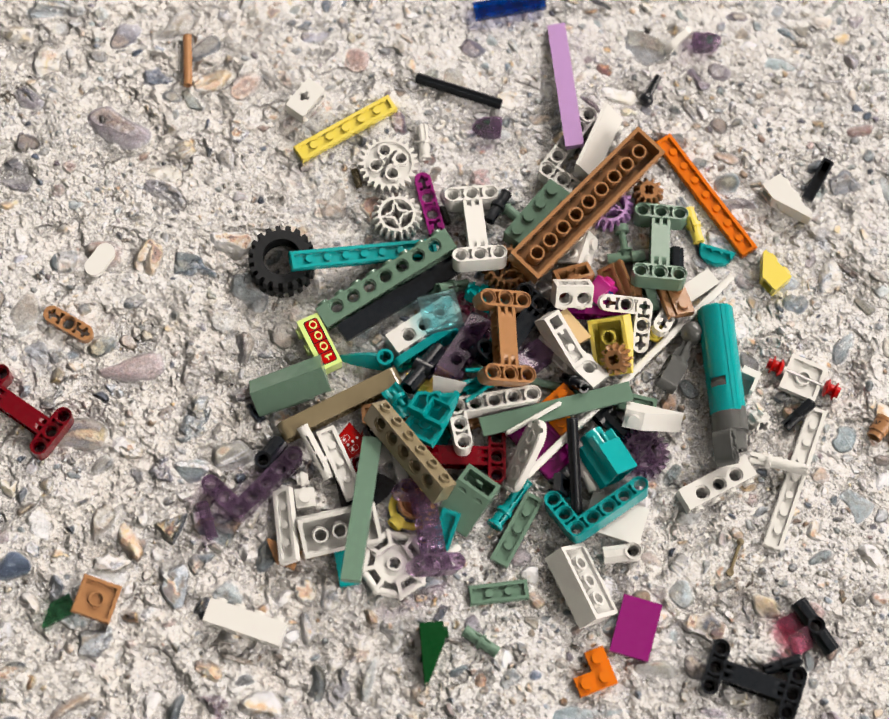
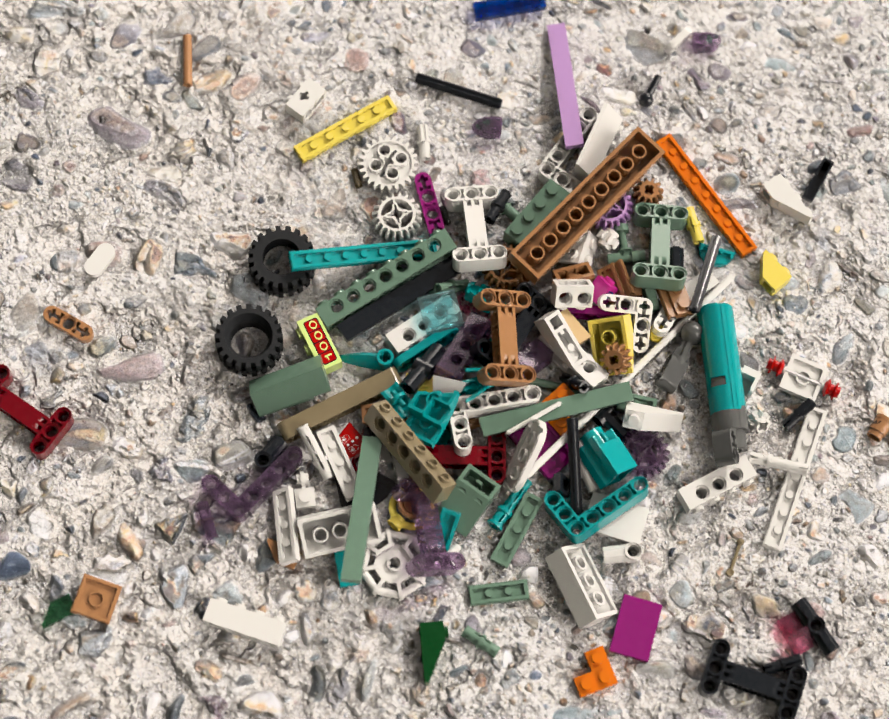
none -> black tyre [215,304,283,377]
none -> white gear [596,228,620,251]
none -> axle [689,234,722,314]

